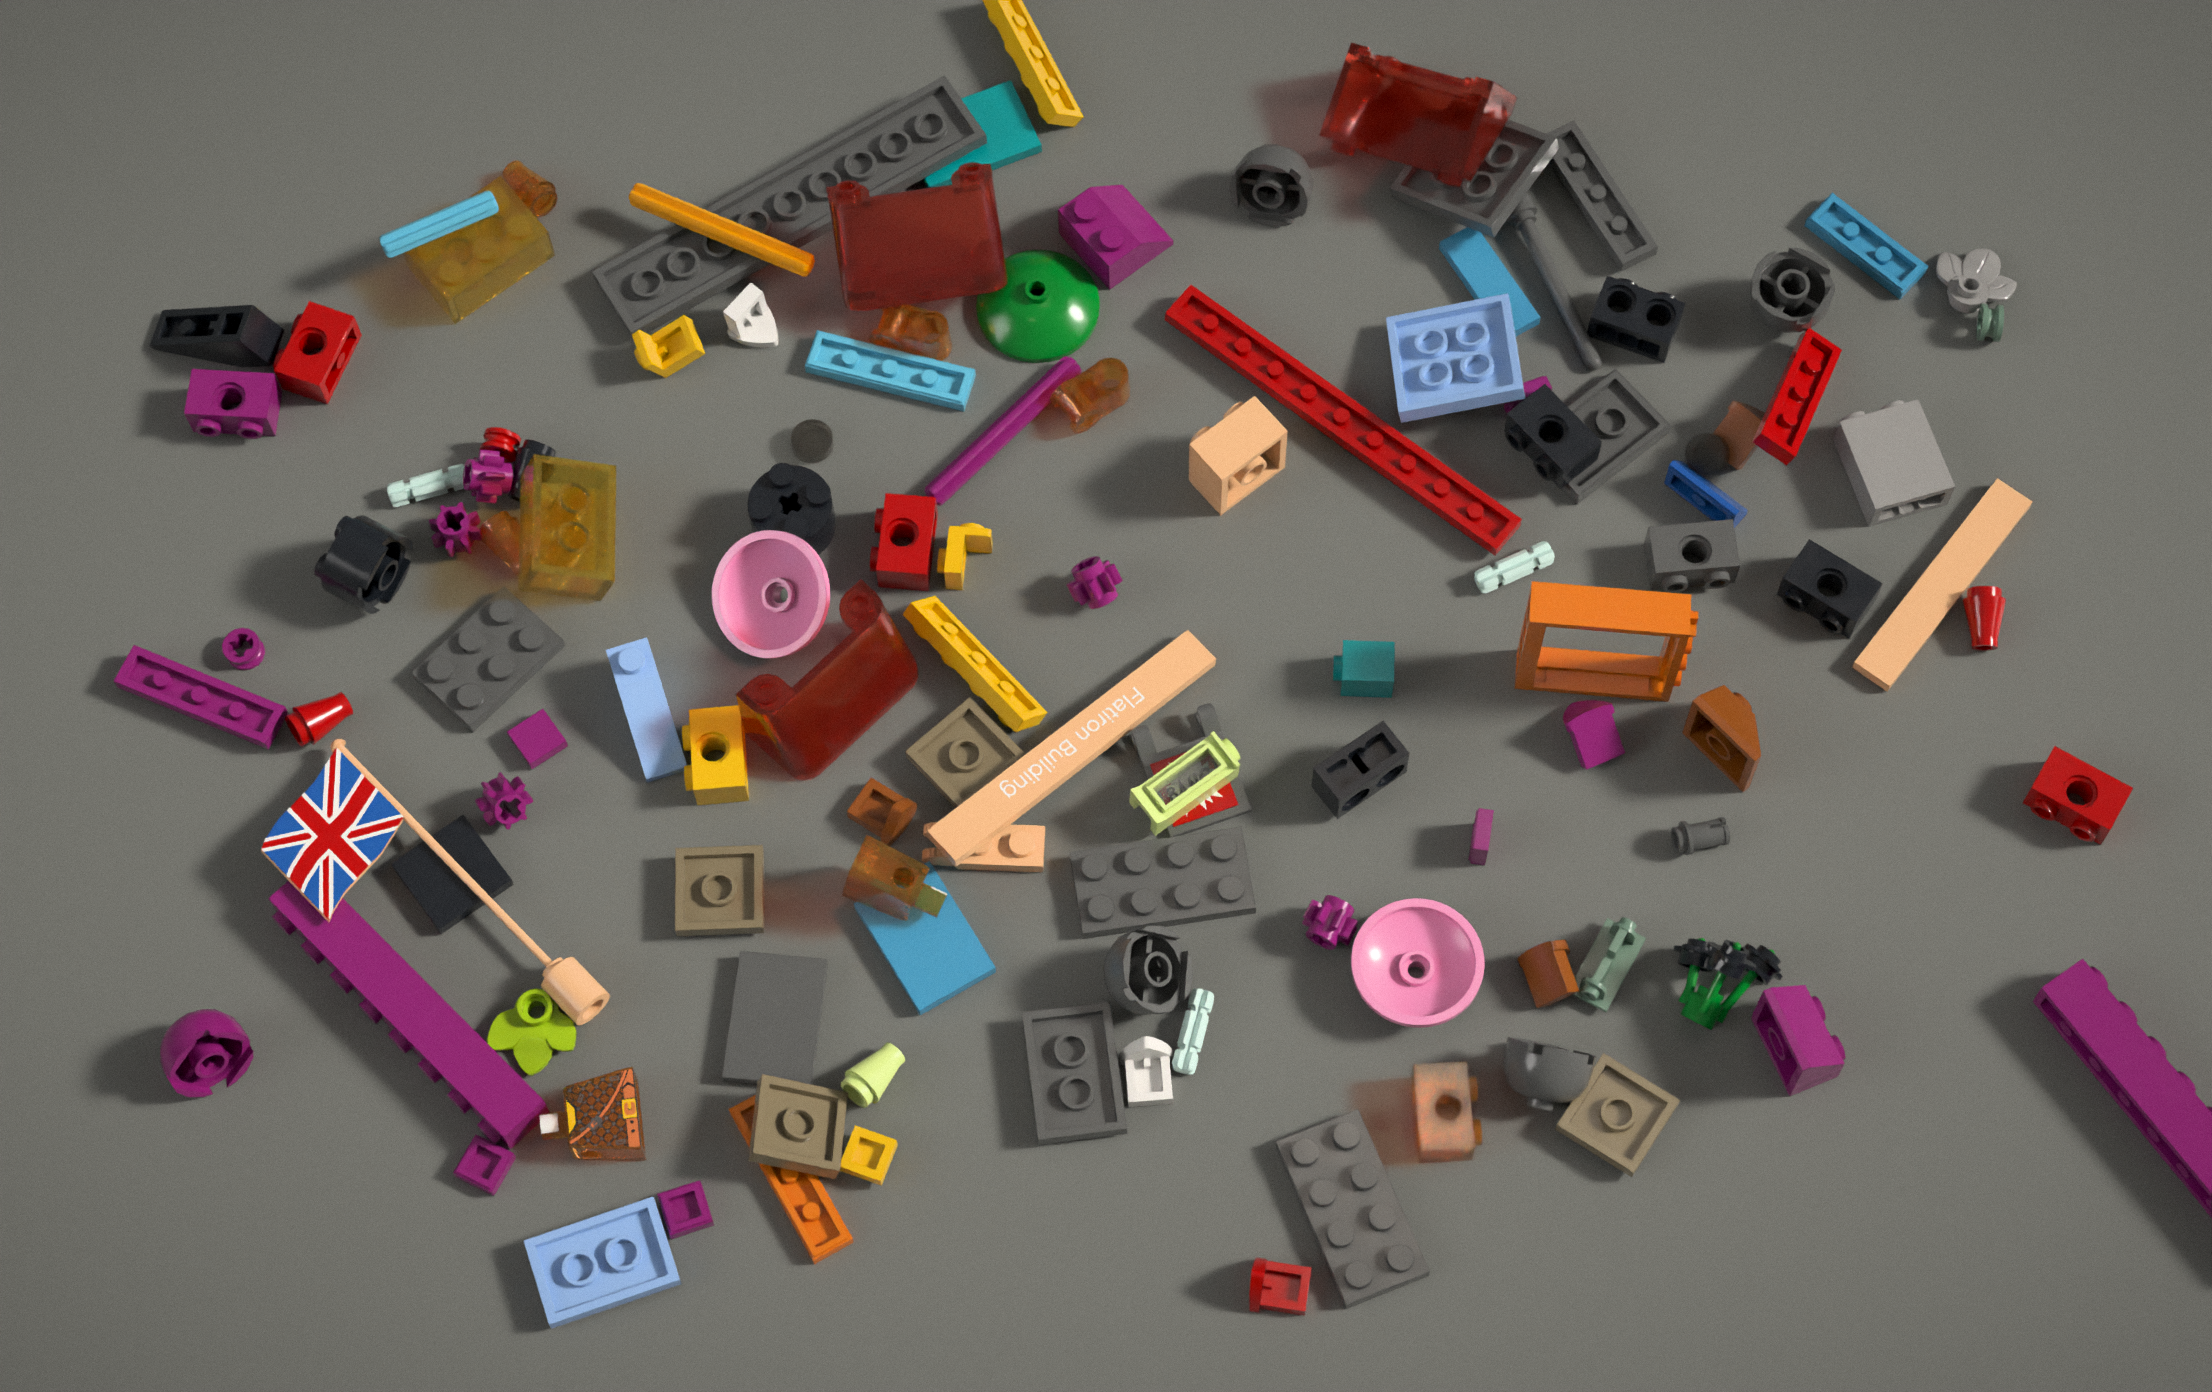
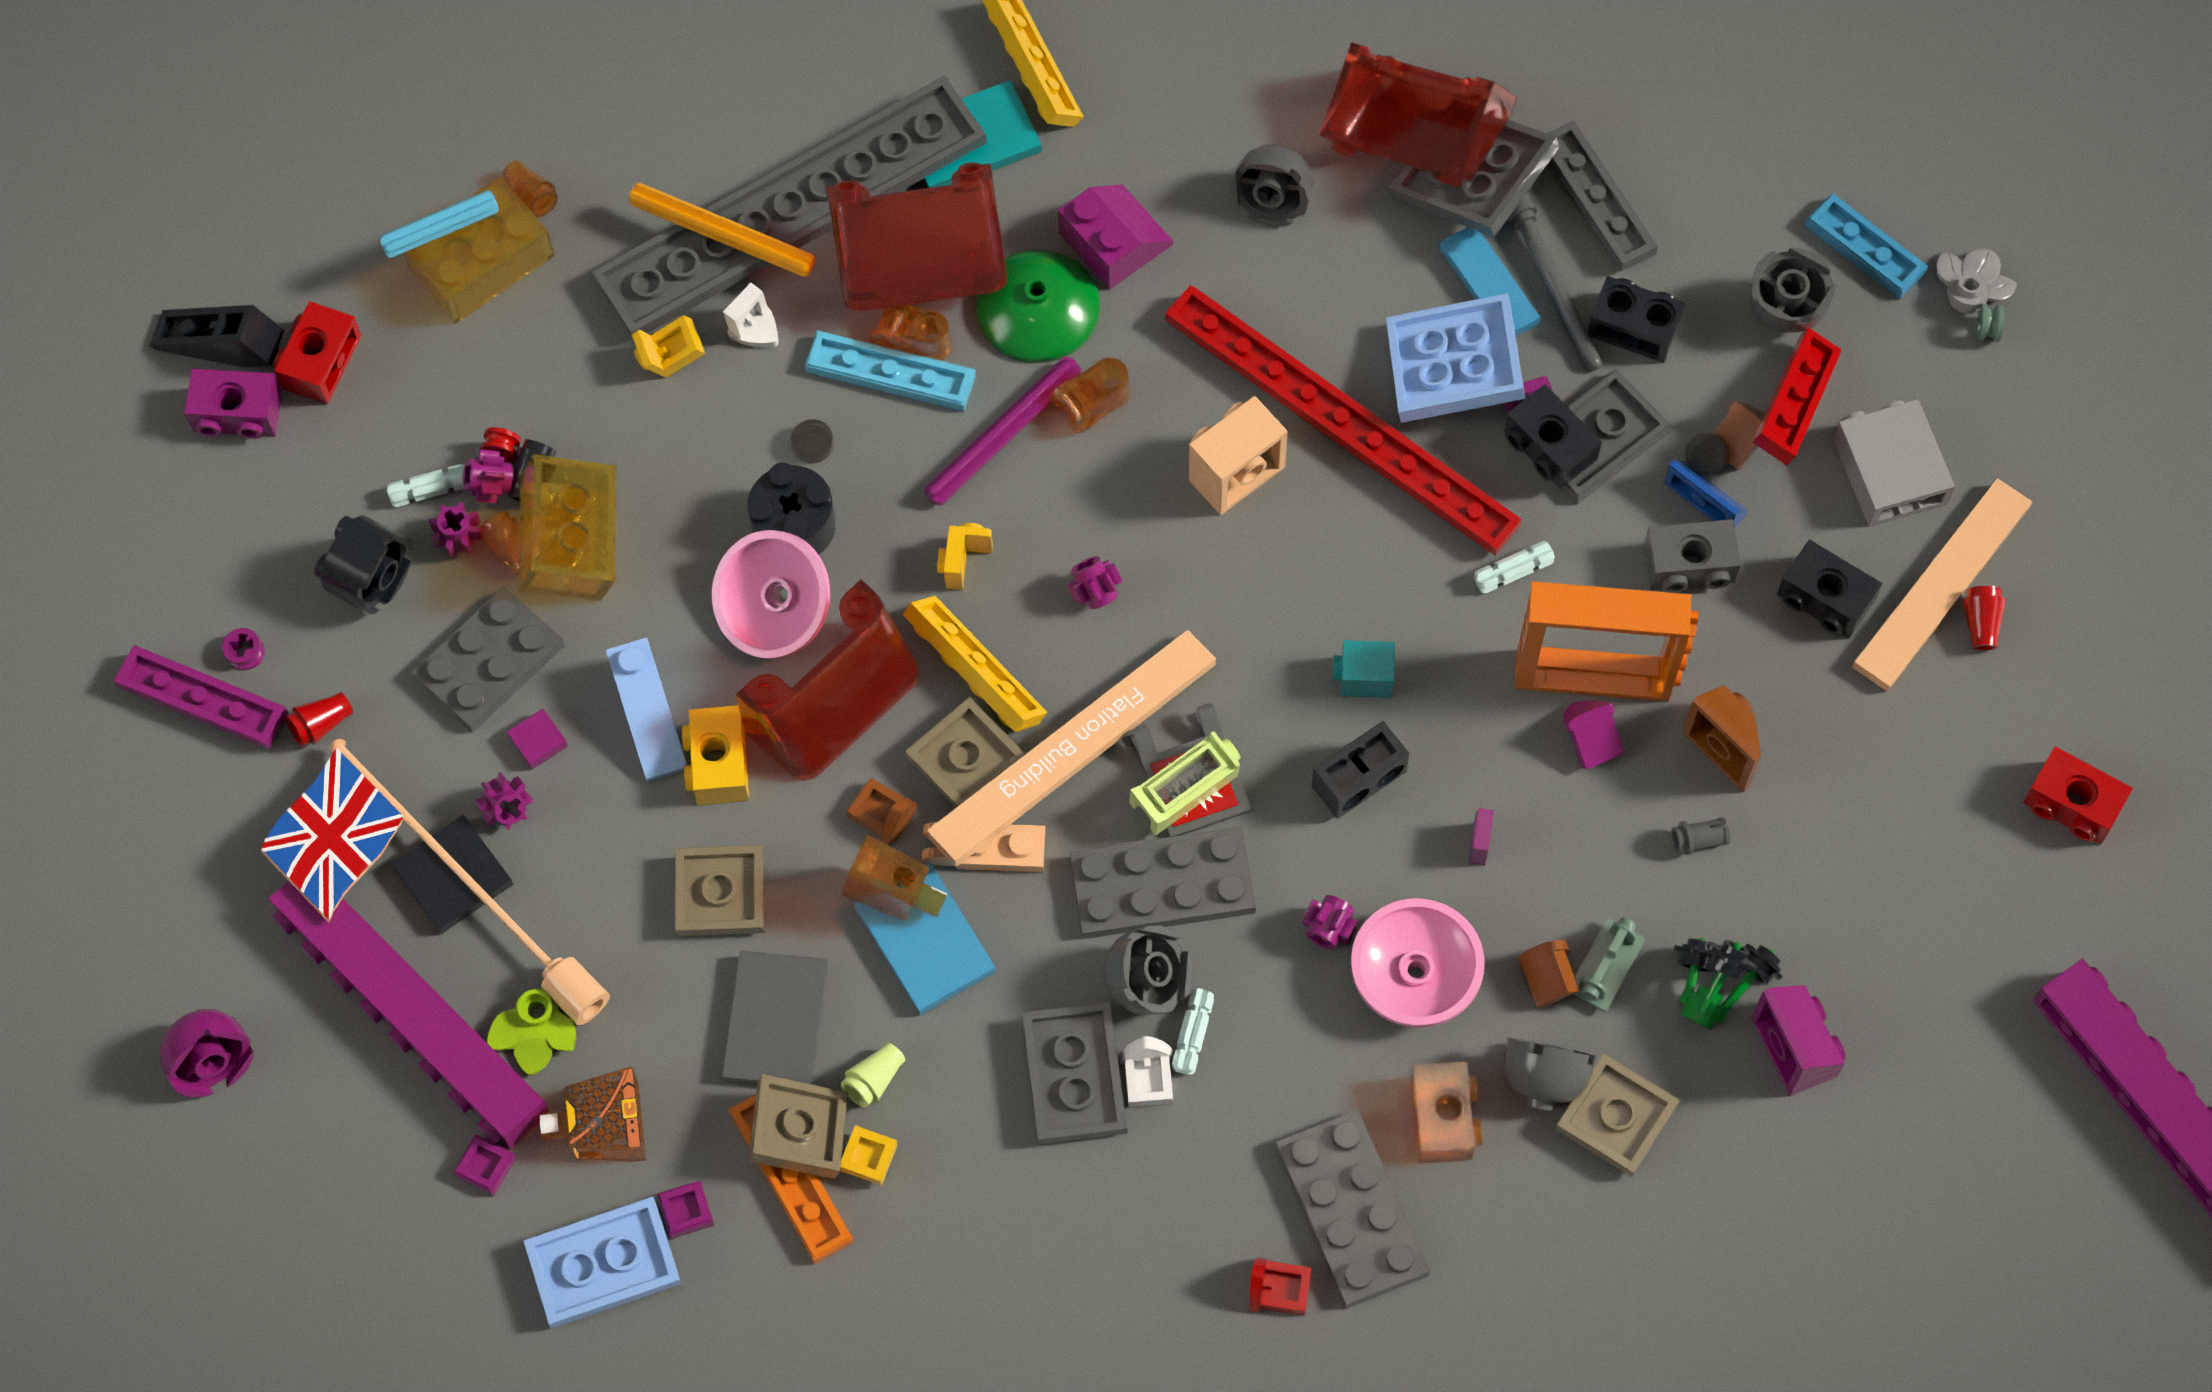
red brick [870,493,938,591] -> none

